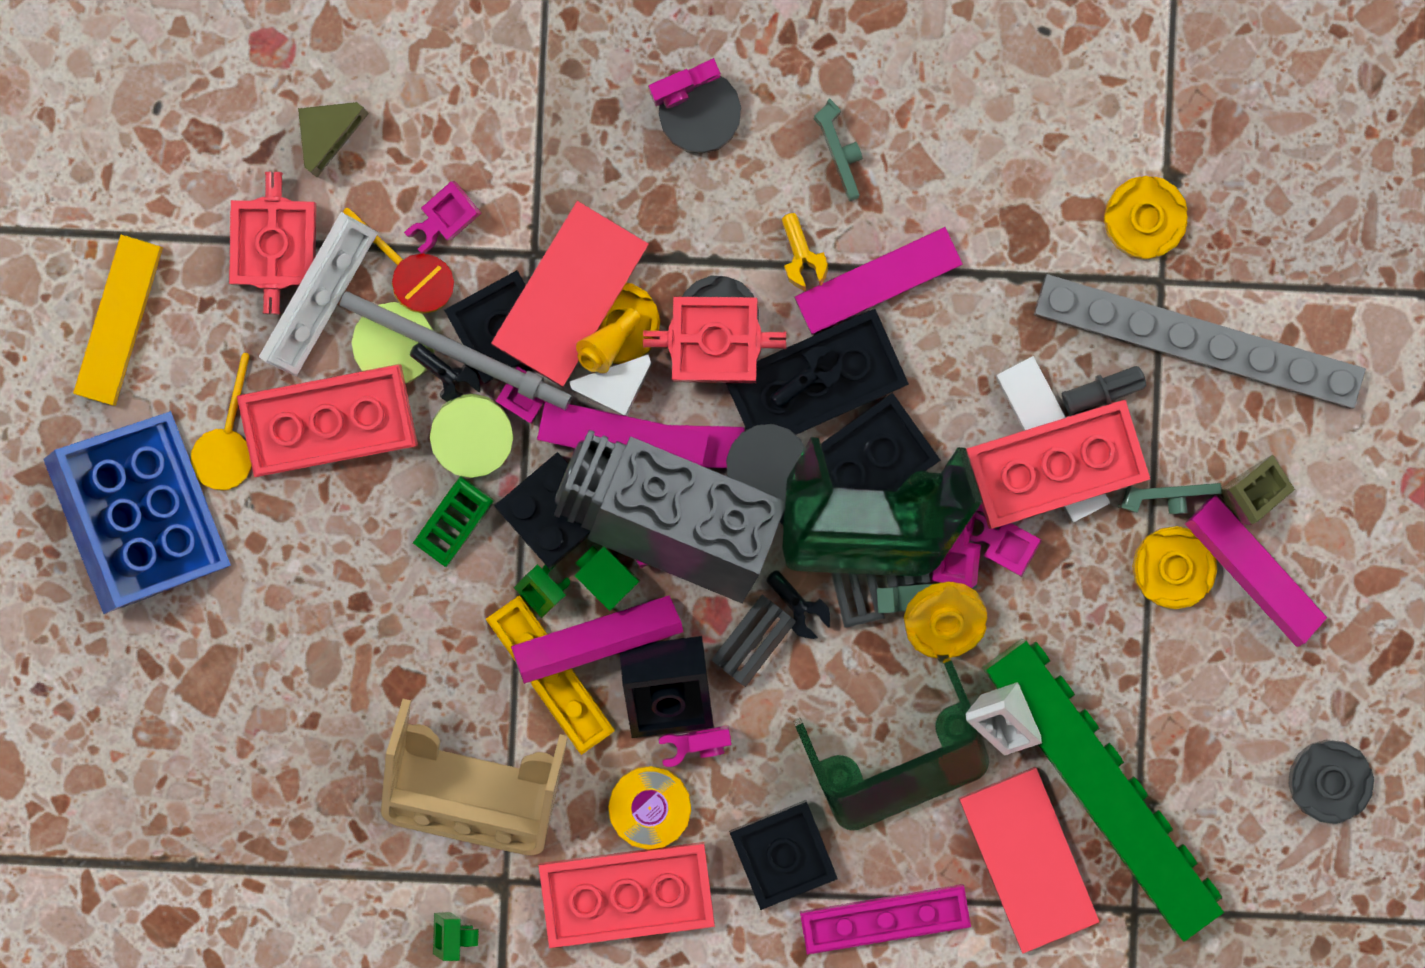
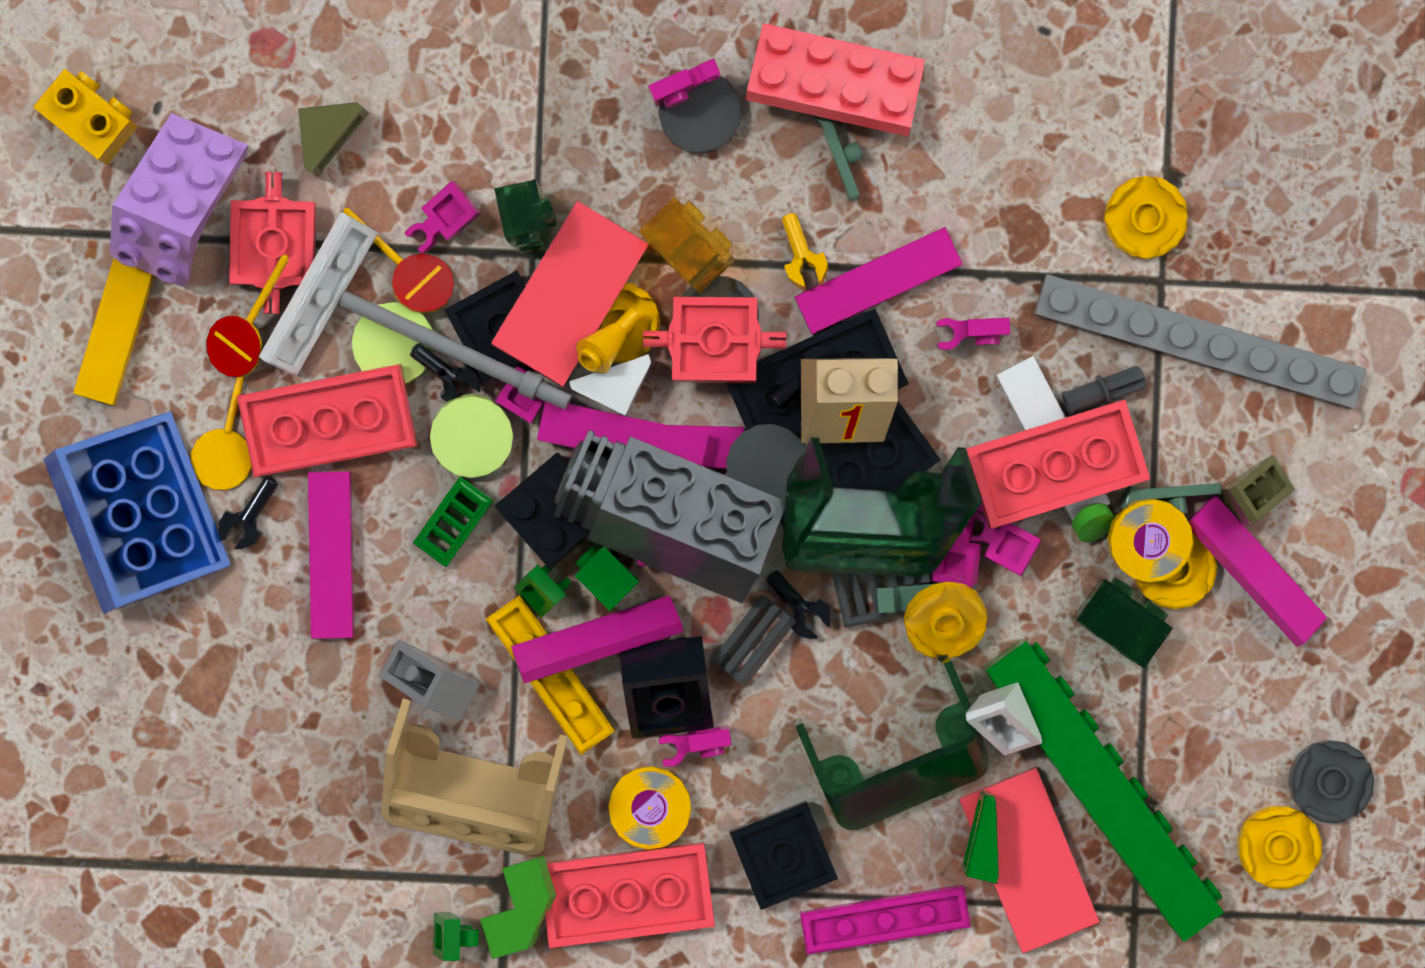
none -> yellow brick [33,68,139,165]
none -> lavender bracket [110,113,248,286]
none -> red piece [206,255,289,377]
none -> black bar [219,476,278,550]
none -> dark pink tile [308,471,354,639]
none -> light grey slope [379,639,479,721]
none -> bright green tile [480,855,556,959]
none -> clear green brick [494,179,557,251]
none -> clear yellow brick [638,197,735,295]
none -> coral plate [745,23,925,137]
none -> tan slope [801,358,898,444]
none -> dark pink plate [936,317,1010,351]
none -> green slope [961,790,999,884]
none -> clear green brick [1071,577,1173,669]
none -> bright green tile [1072,503,1115,542]
none -> yellow tile [1107,498,1193,583]
none -> yellow tile [1237,805,1322,889]

